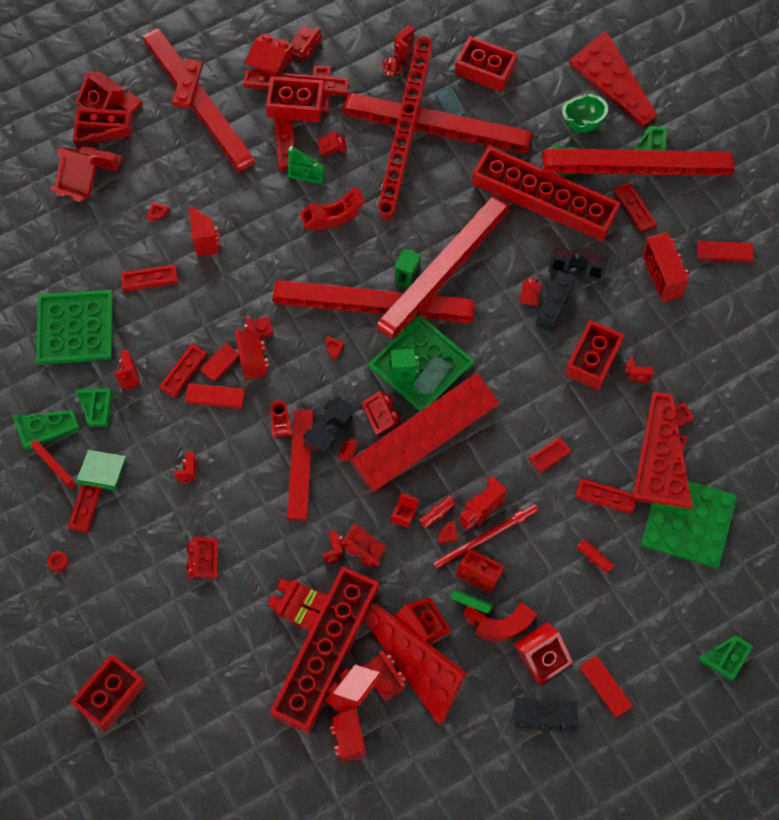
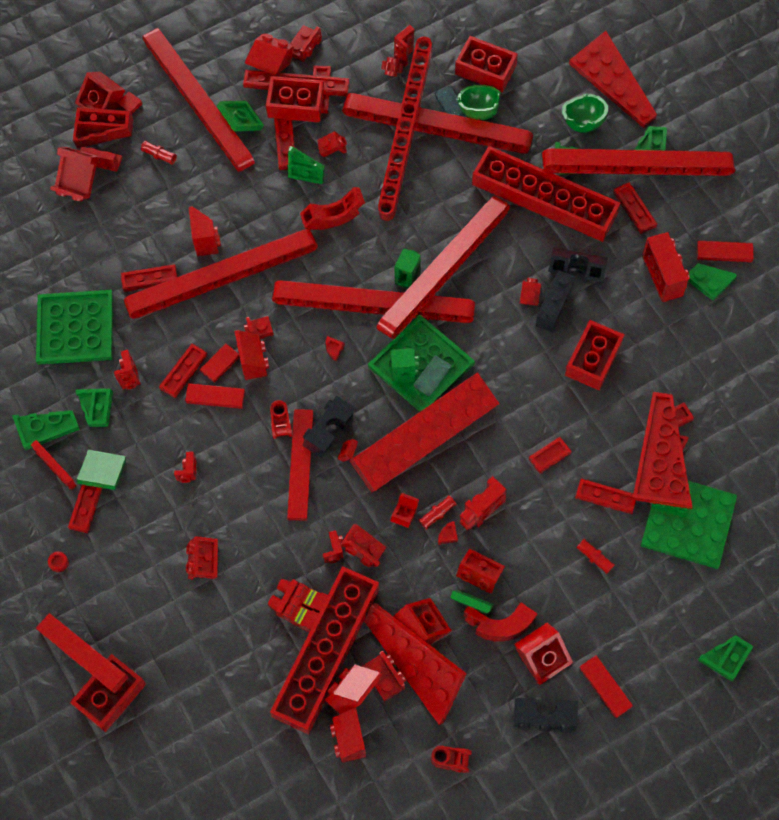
red tile [146,202,170,221] -> none
red plate [172,59,203,109] -> none
red bracket [361,391,402,436] -> none
red bar [433,504,538,569] -> none
red bracket [625,356,653,383] -> none
none -> red tile [36,613,128,694]
none -> red beam [124,229,318,319]
none -> red pin [141,141,177,165]
none -> green plate [217,101,264,132]
none -> red piece [431,746,472,773]
none -> green cylinder [458,85,500,120]
none -> green wing [688,263,737,301]

